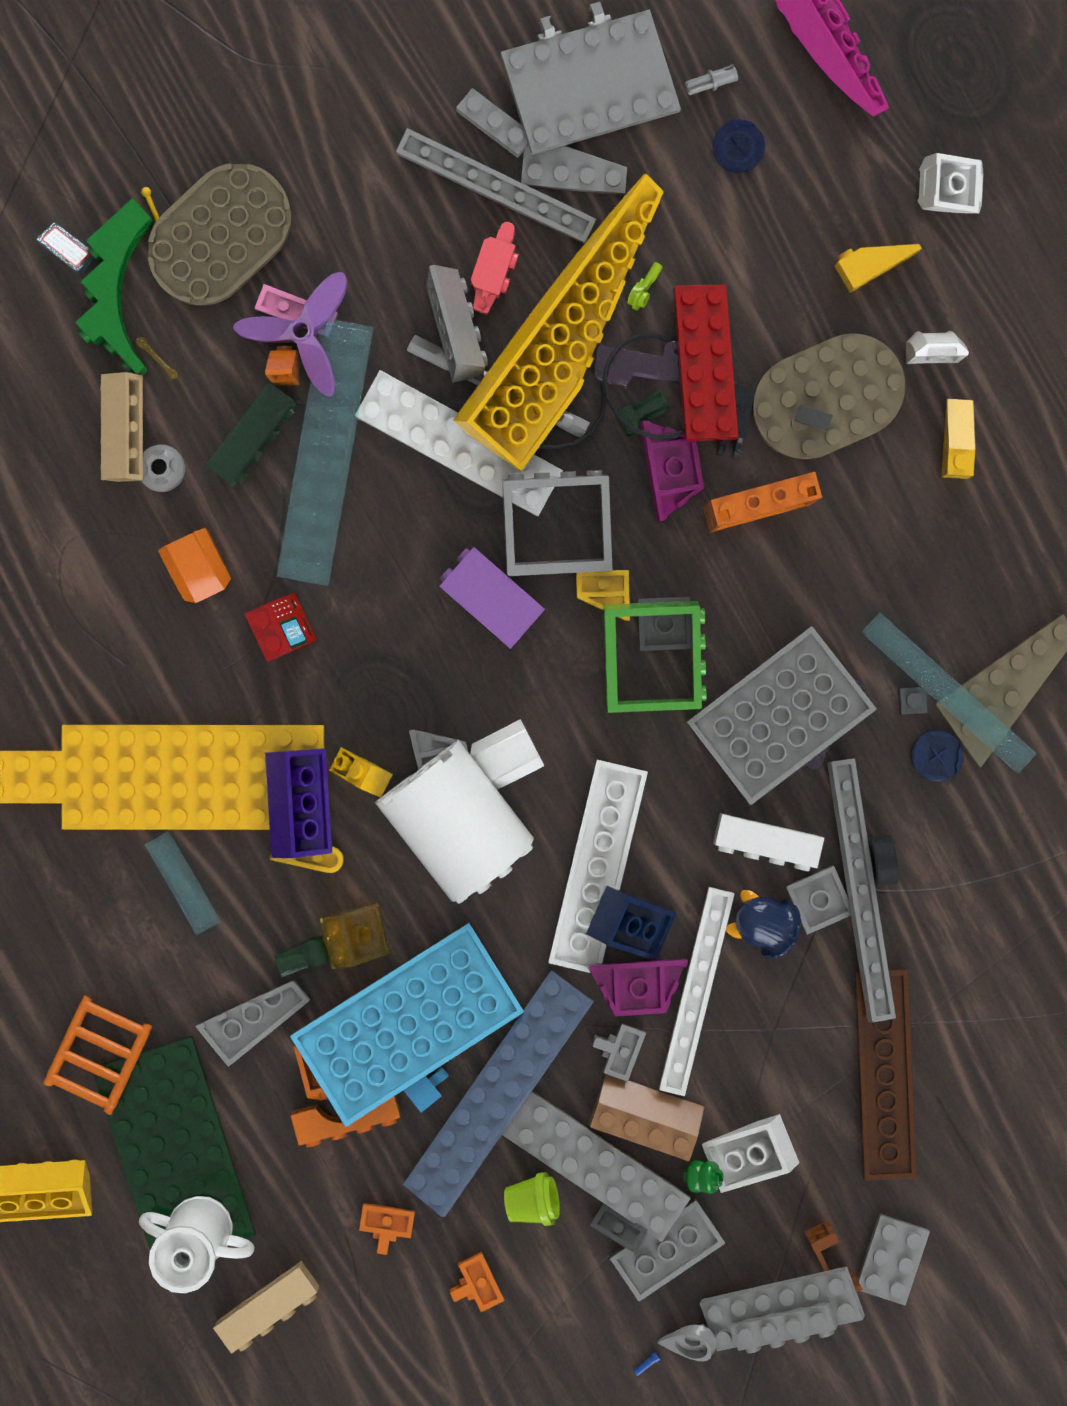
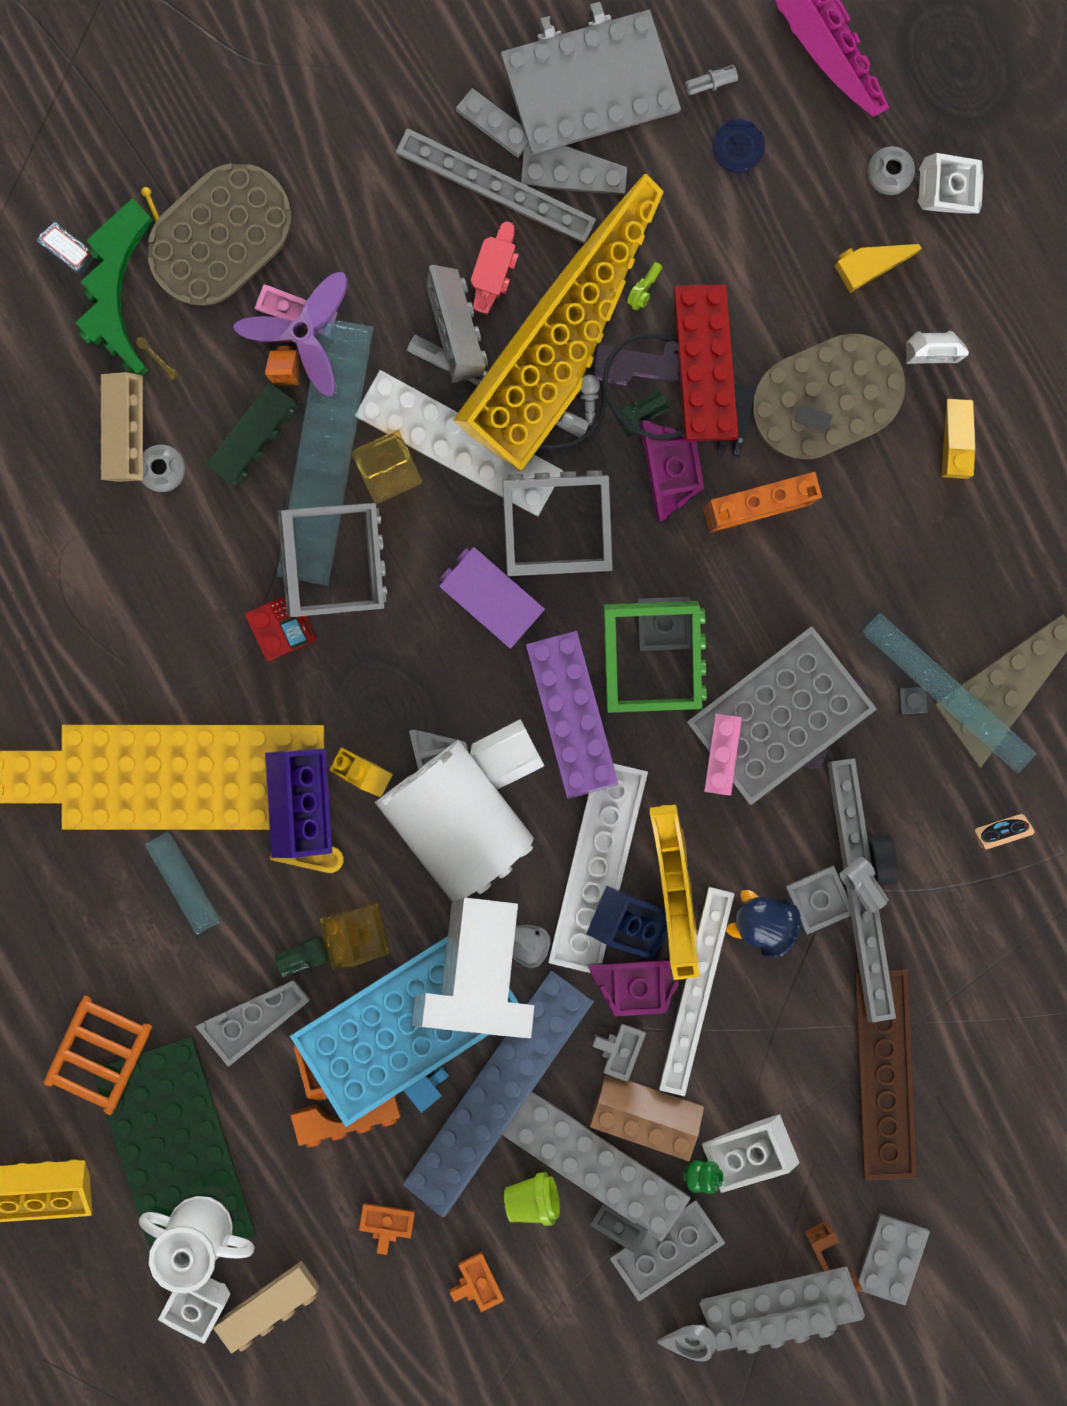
orange slope [158,528,231,603] -> none
yellow wing [576,570,630,621] -> none
blue piece [633,1351,661,1376] -> none
white brick [713,813,824,871] -> none
dark blue tile [911,730,964,782] -> none
none -> white slope [158,1278,230,1344]
none -> light grey window [278,503,387,617]
none -> clear yellow slope [351,429,423,504]
none -> white piece [411,898,534,1038]
none -> light grey piece [512,924,550,968]
none -> medium lavender brick [526,631,618,799]
none -> light grey bar [580,375,600,426]
none -> yellow arch [650,805,700,980]
none -> bright pink plate [705,714,743,796]
none -> light grey piece [840,857,889,913]
none -> light grey piece [867,146,915,195]
none -> slope [974,814,1035,850]

